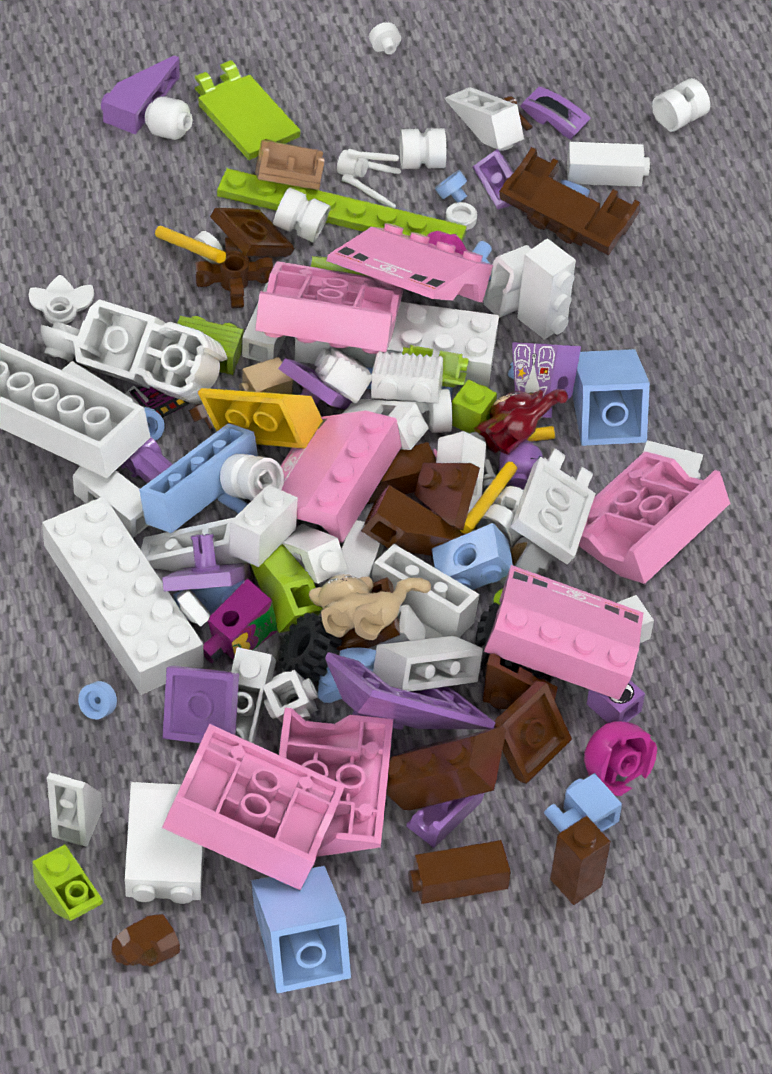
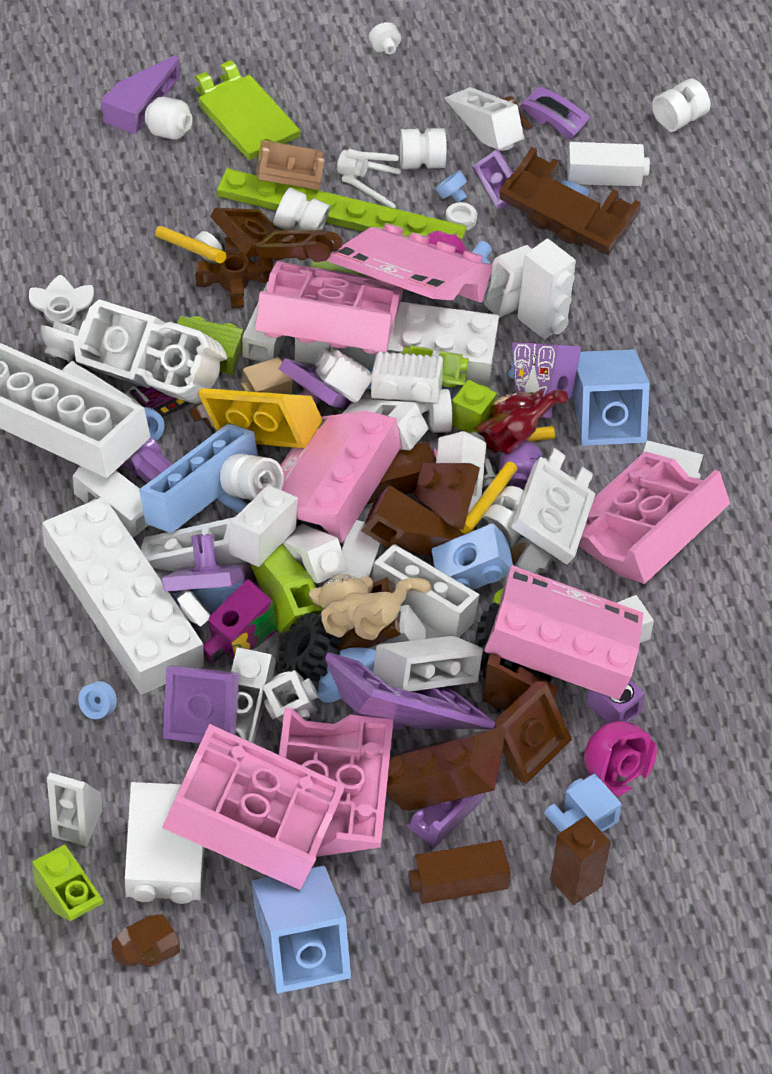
none -> reddish brown hinge [255,230,343,262]

